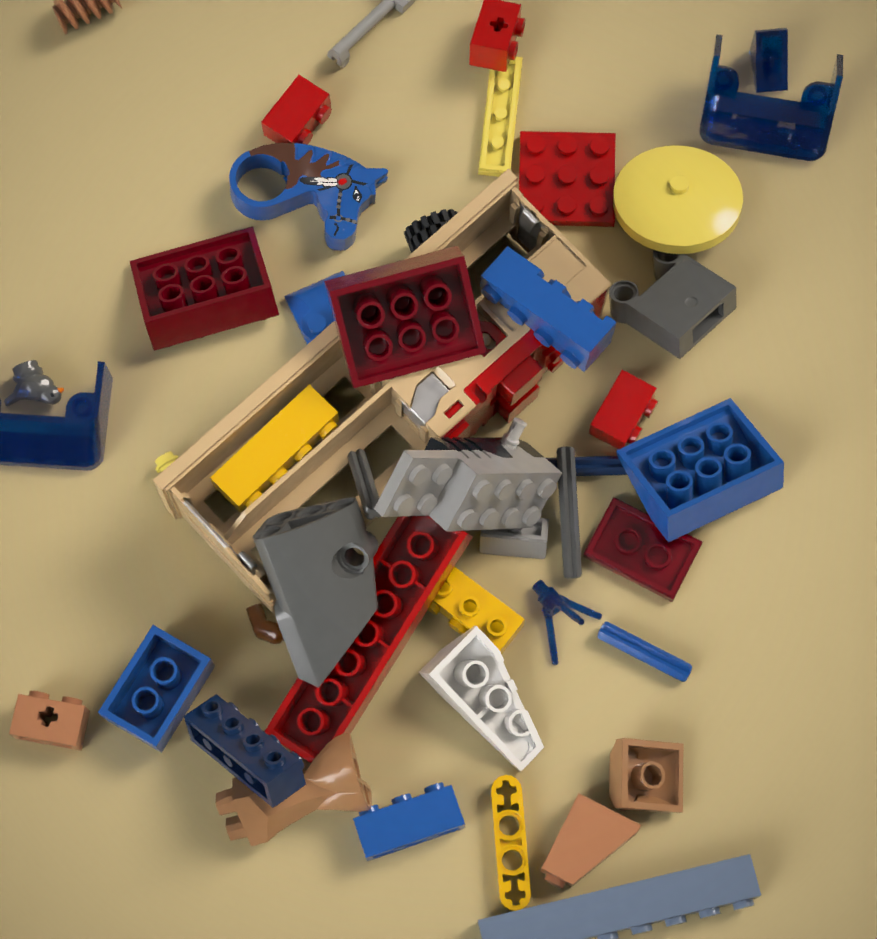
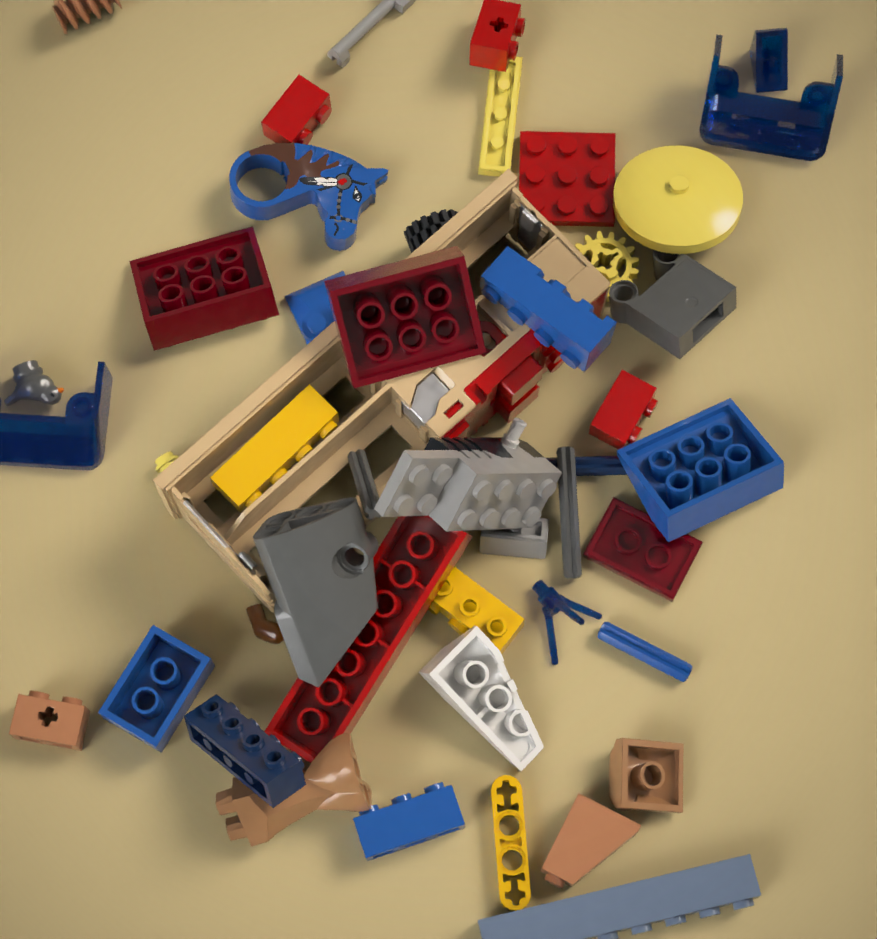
none -> light yellow gear [575,231,639,302]

